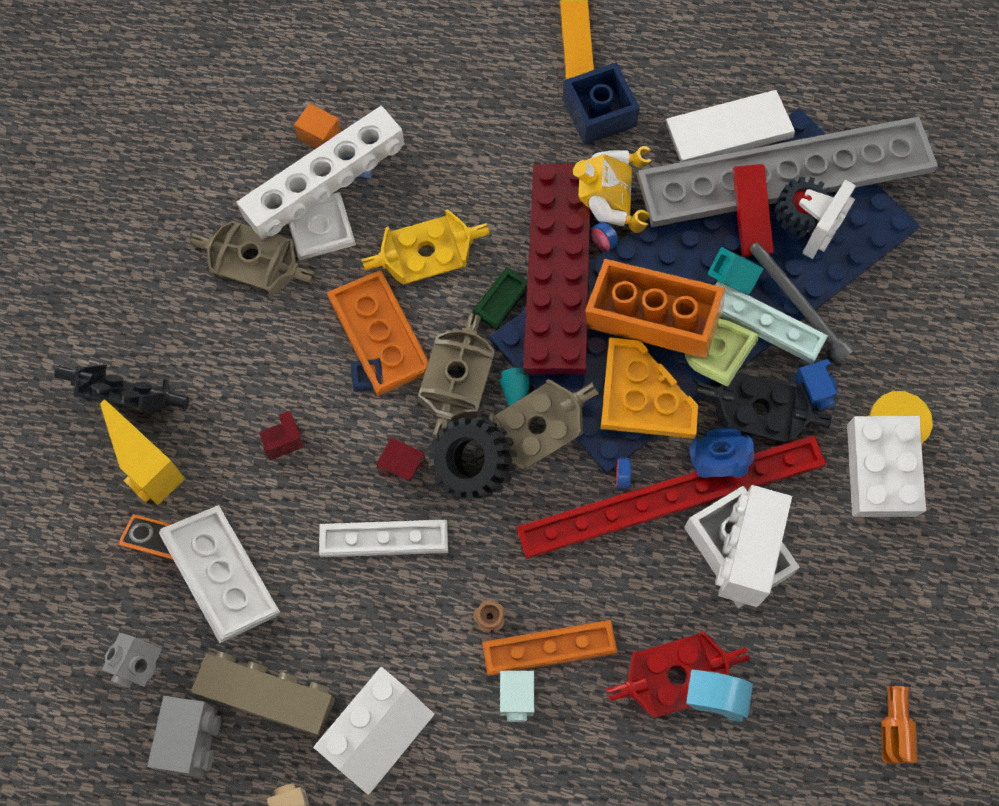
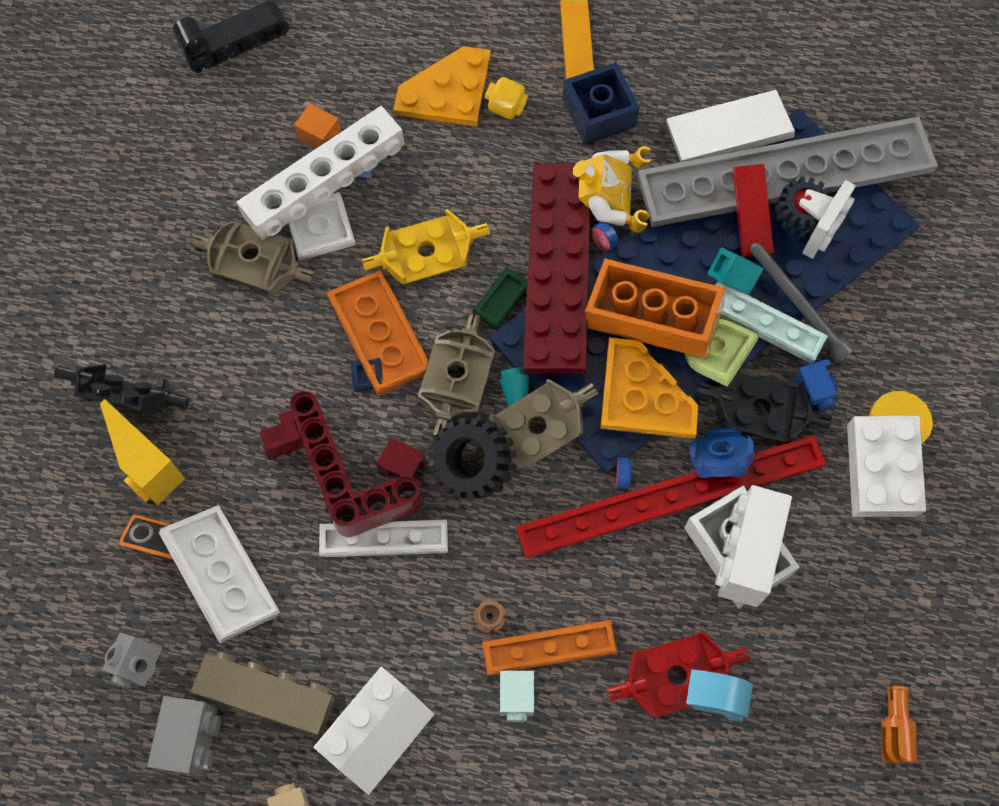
none -> black beam [173,1,289,73]
none -> dark red beam [290,391,423,537]
none -> light orange plate [393,46,491,127]
none -> yellow head [484,77,529,120]

